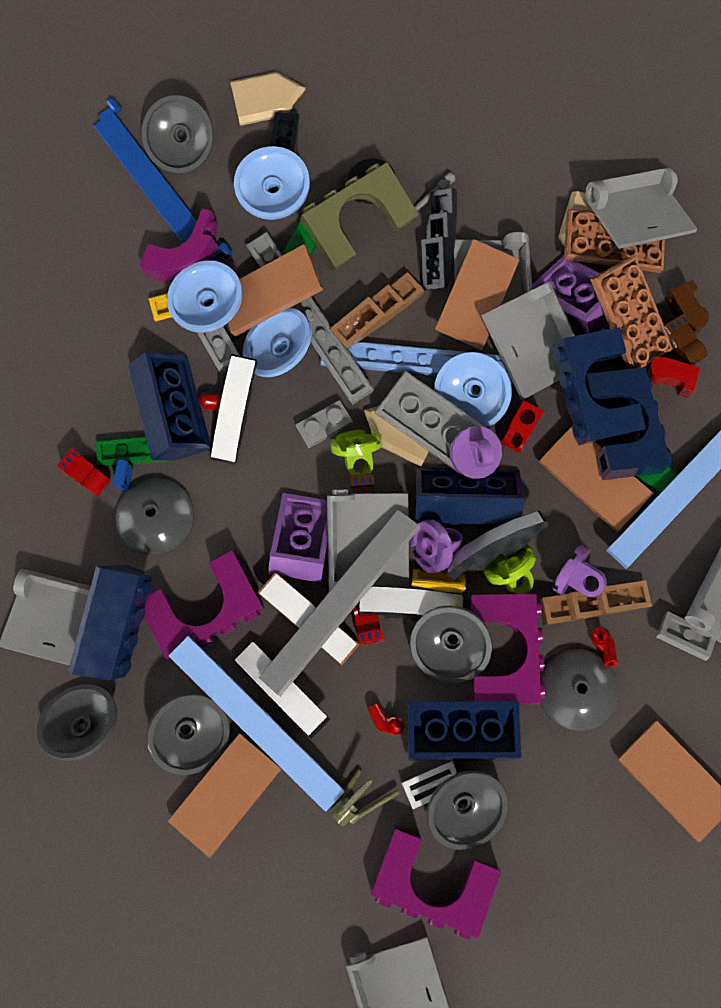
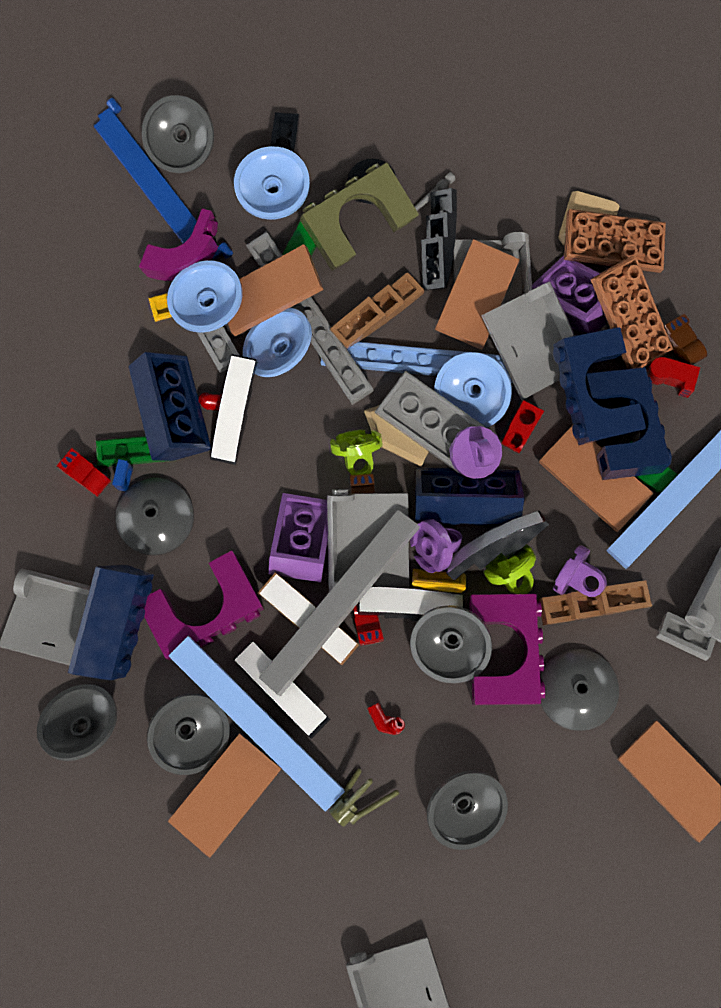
tan tile [230,72,306,126] -> none
light grey plate [295,400,353,449] -> none
magenta arch [371,827,502,940] -> none
white tile [402,761,457,809] -> none
dark blue slope [407,701,521,761] -> none
light grey door [586,167,697,249] -> none
red arm [591,627,618,667] -> none
reddish brown leg [665,280,709,334] -> none

